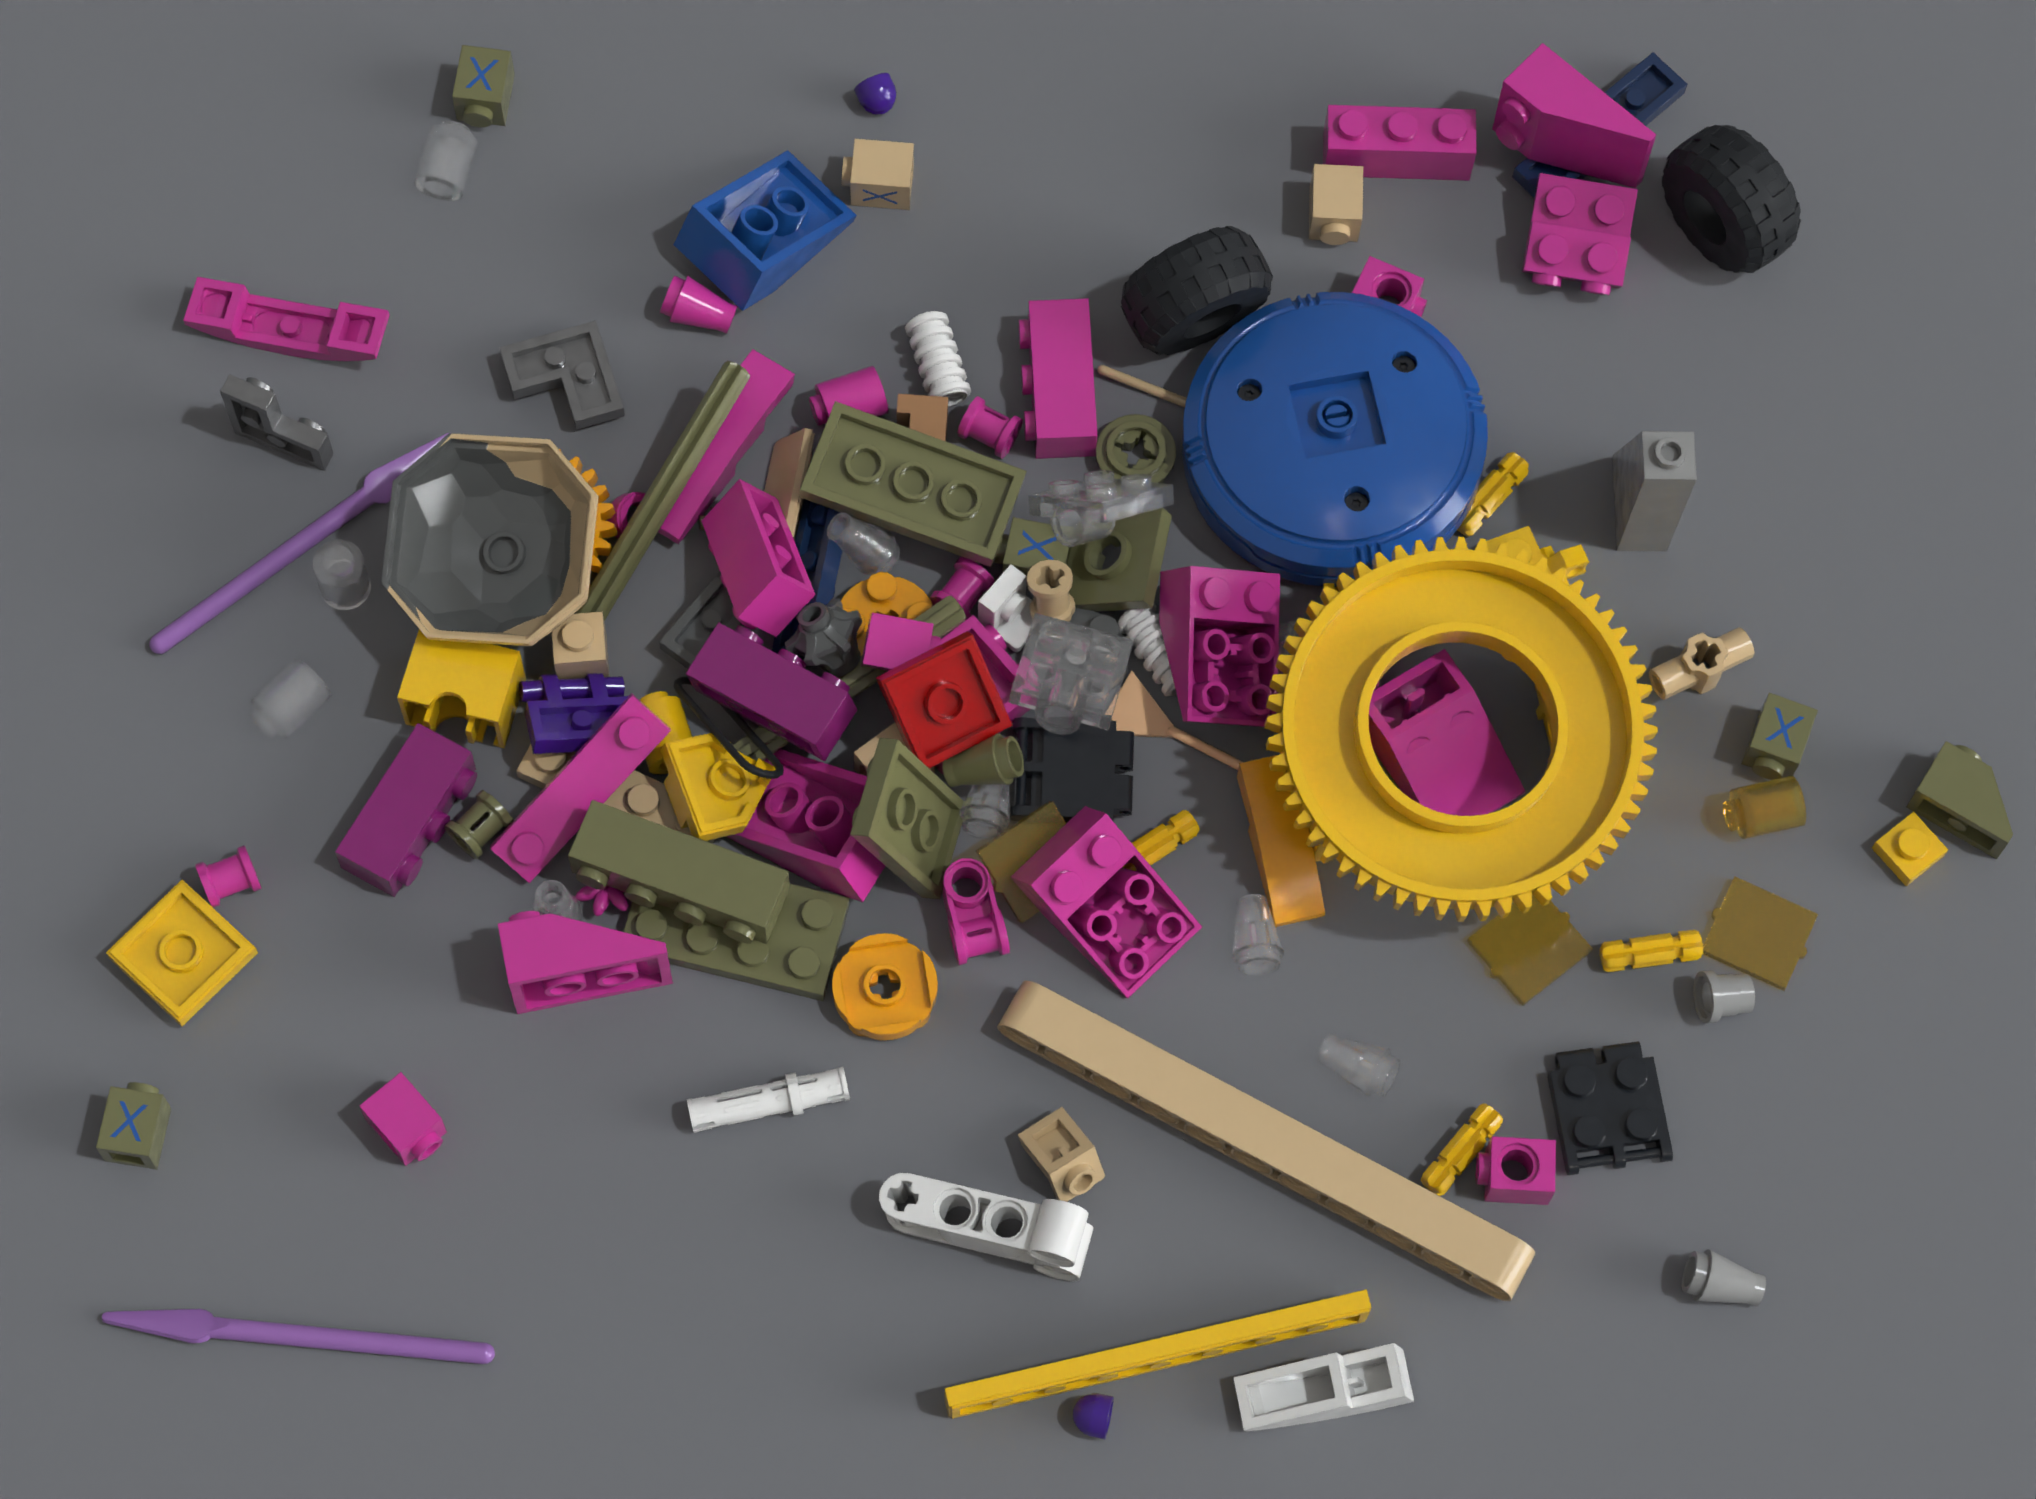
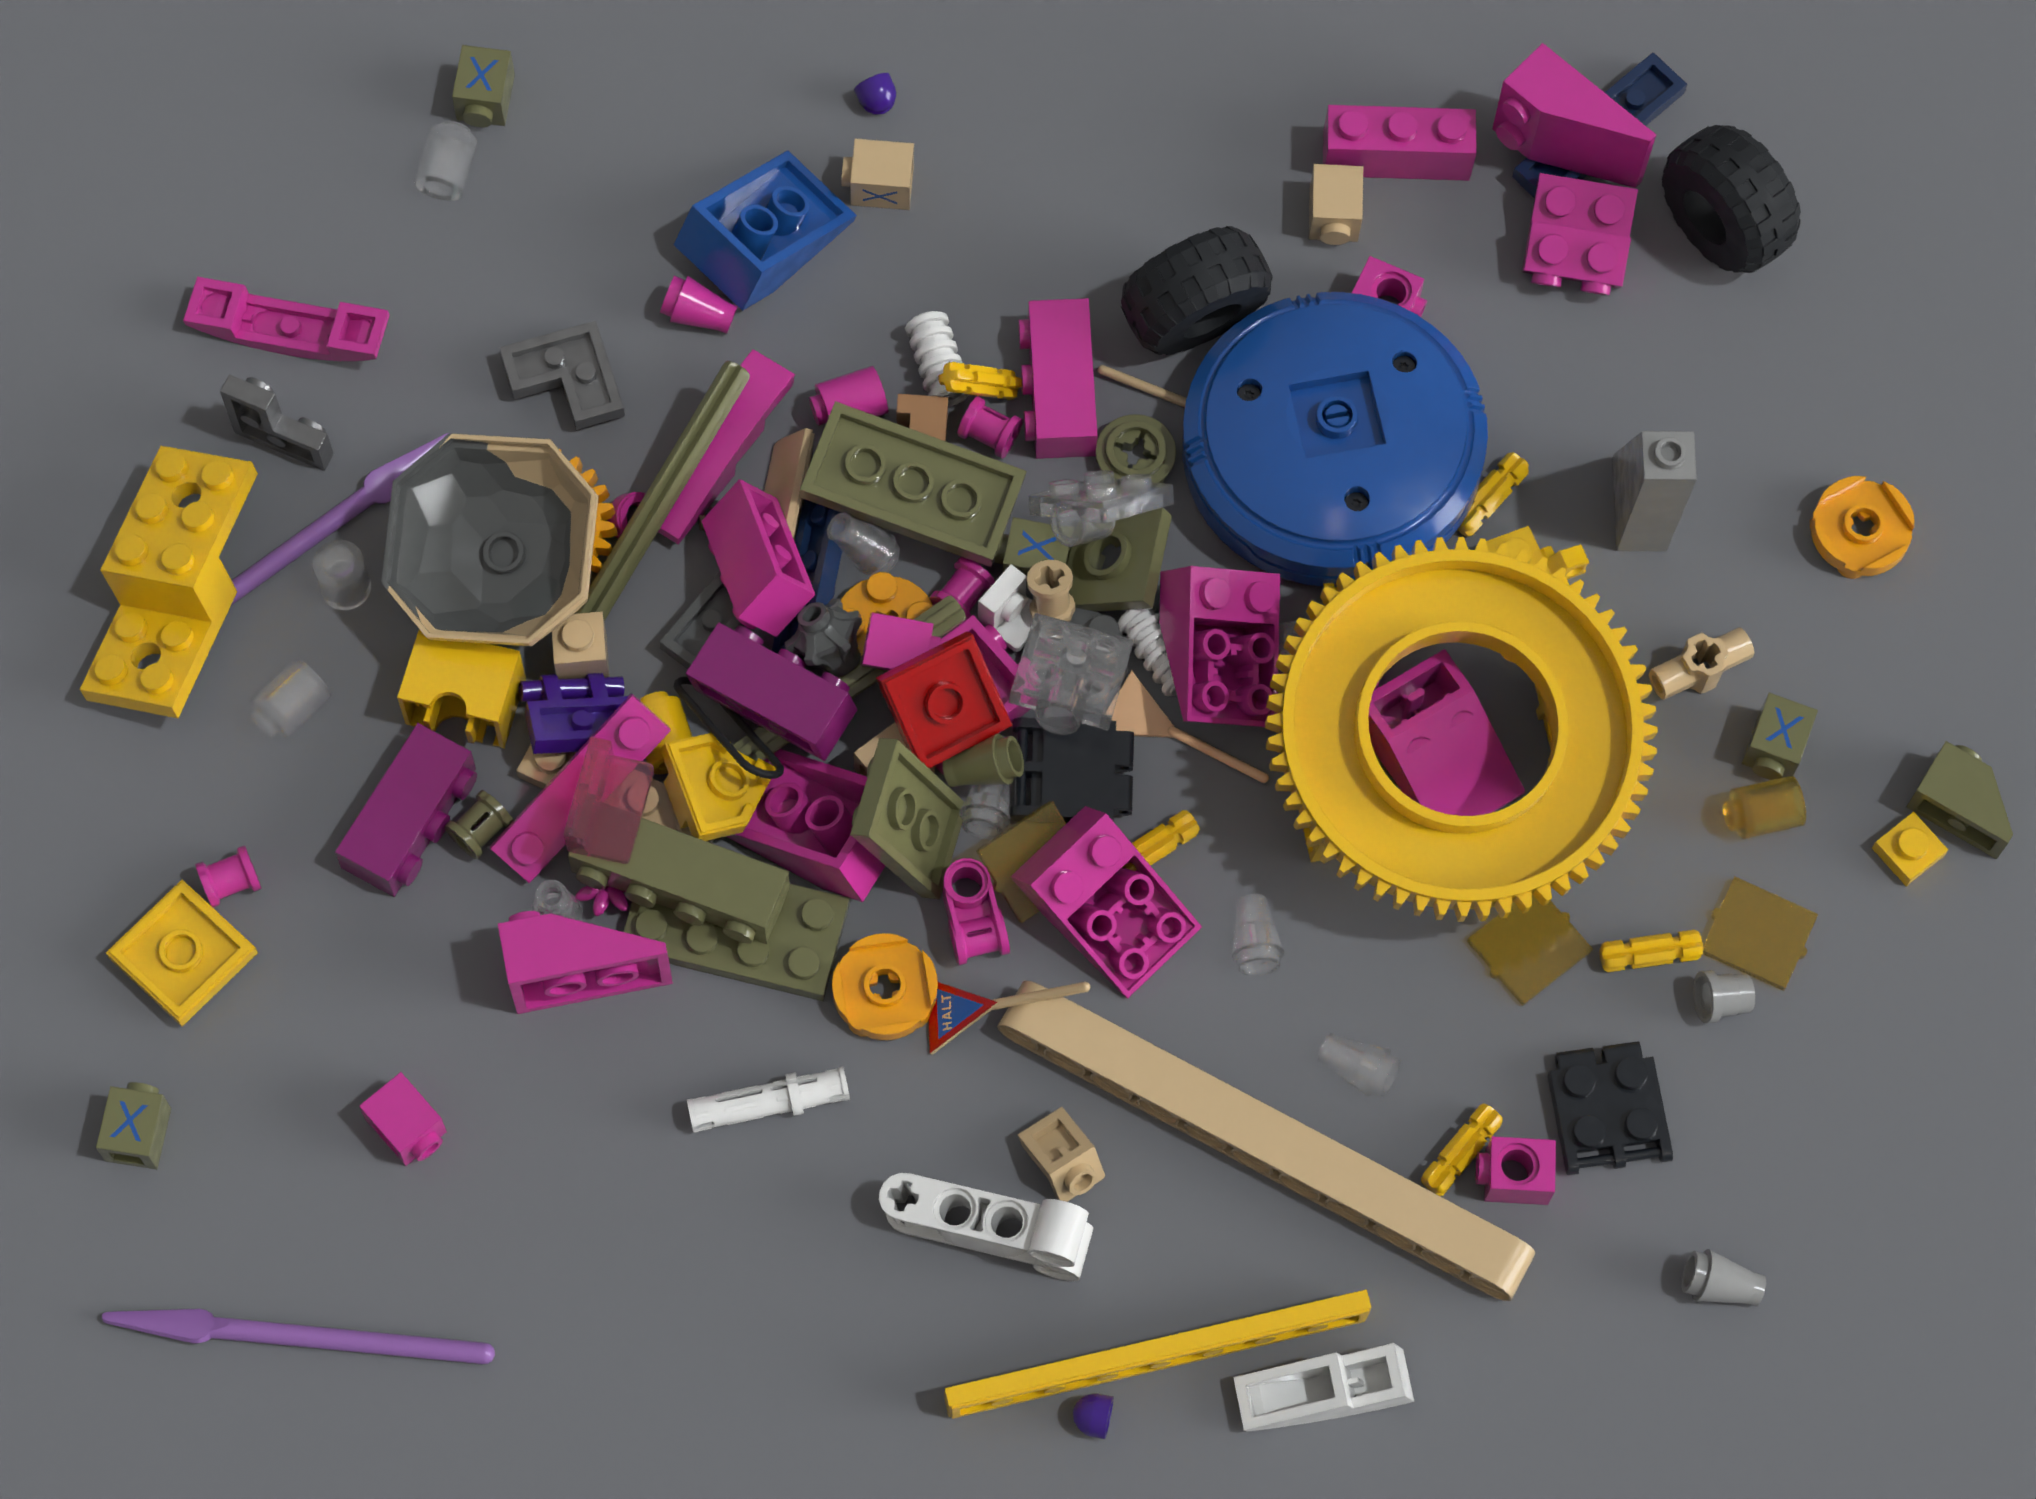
light orange slope [1237,755,1325,927] -> none
none -> yellow bracket [79,445,258,719]
none -> clear pink panel [563,737,654,864]
none -> piece [928,982,1090,1055]
none -> yellow axle [938,362,1022,400]
none -> light orange plate [1810,476,1914,579]

